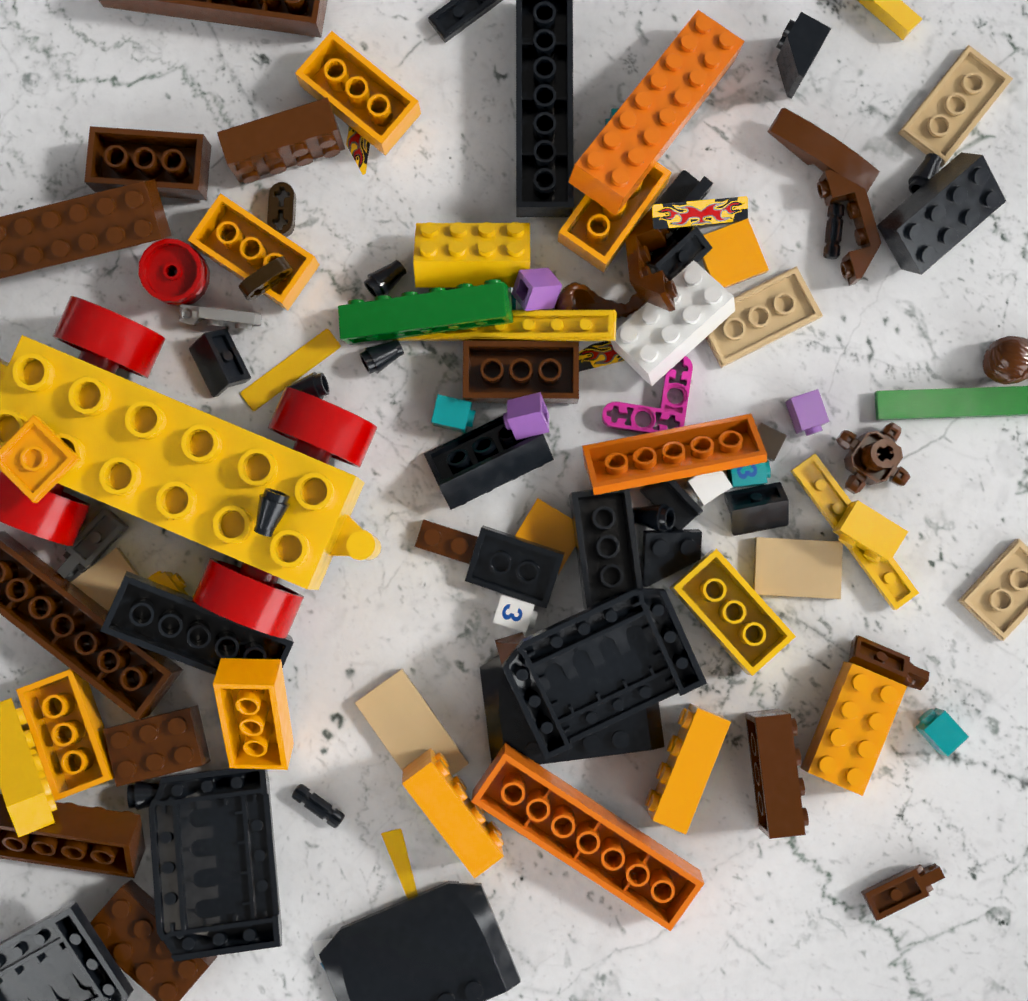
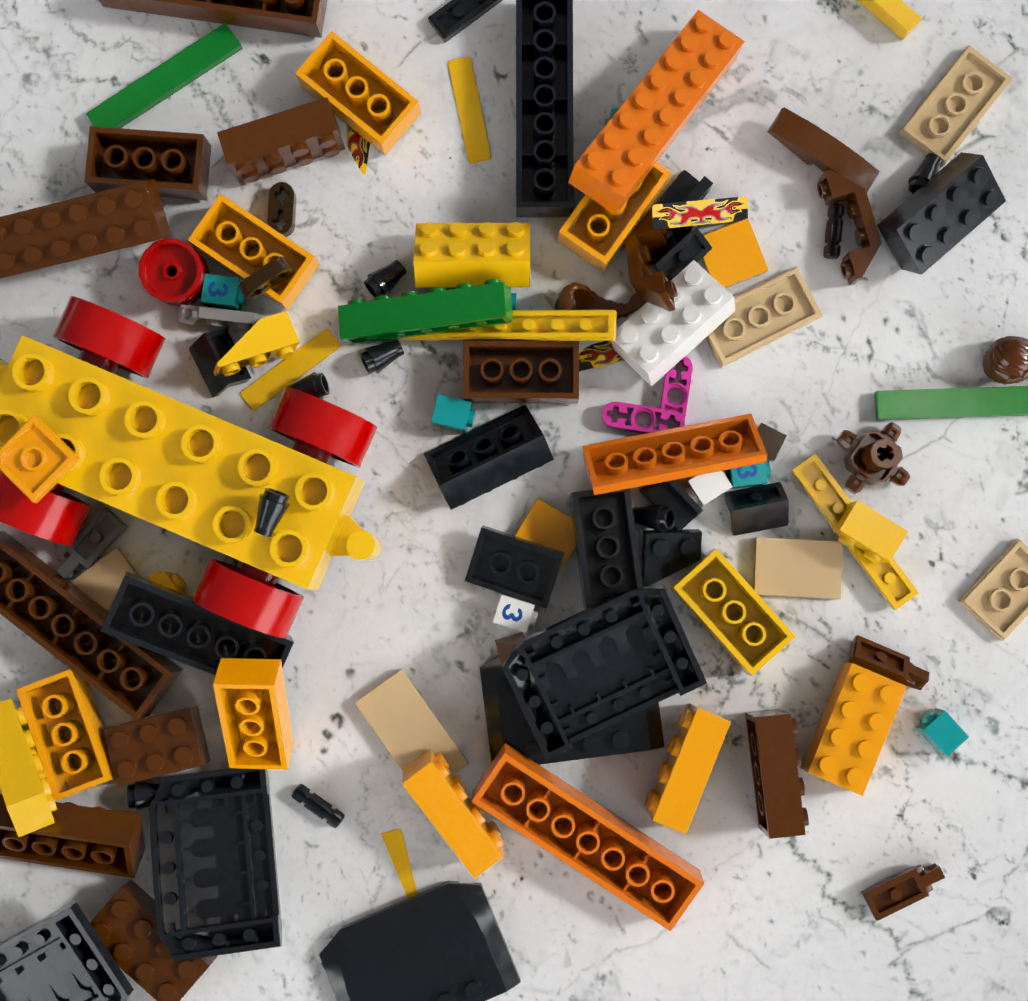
reddish brown plate [414,519,478,564] -> none
medium lavender brick [503,392,549,440] -> none
medium lavender brick [511,268,562,311] -> none
black slope [776,12,831,99] -> none
medium lavender brick [785,389,830,436] -> none
none -> green tile [86,22,243,128]
none -> teal brick [201,274,247,311]
none -> yellow slope [213,311,300,376]
none -> yellow sticker [448,56,491,163]

